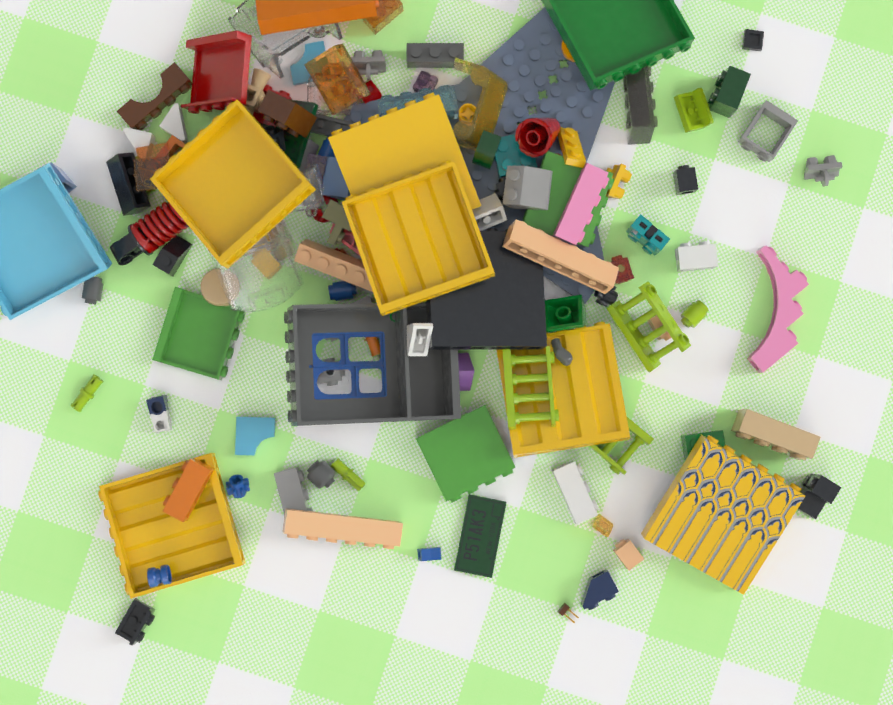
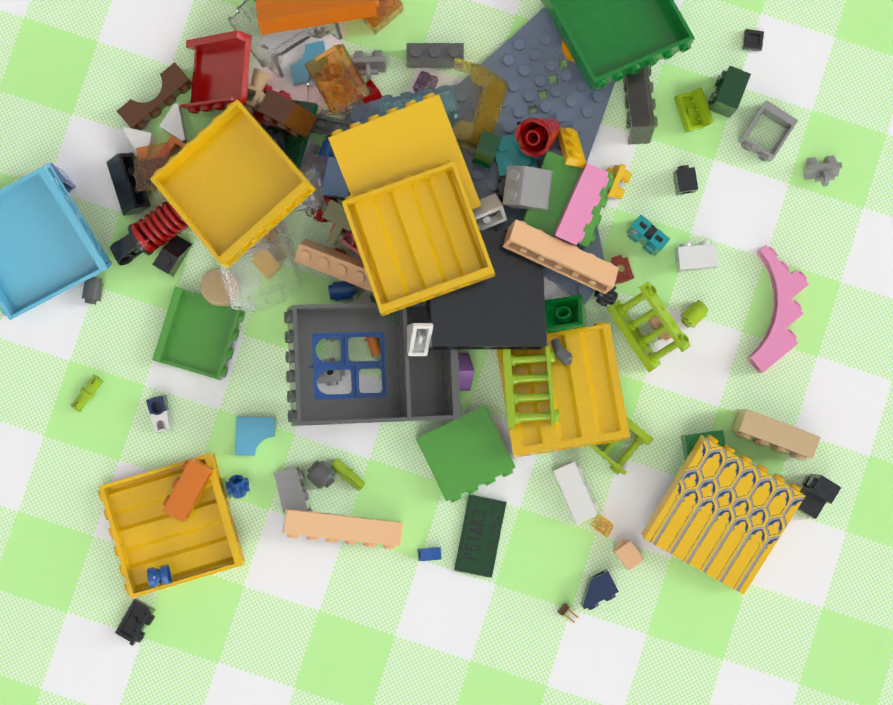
yellow wheel [458,103,478,127] -> none

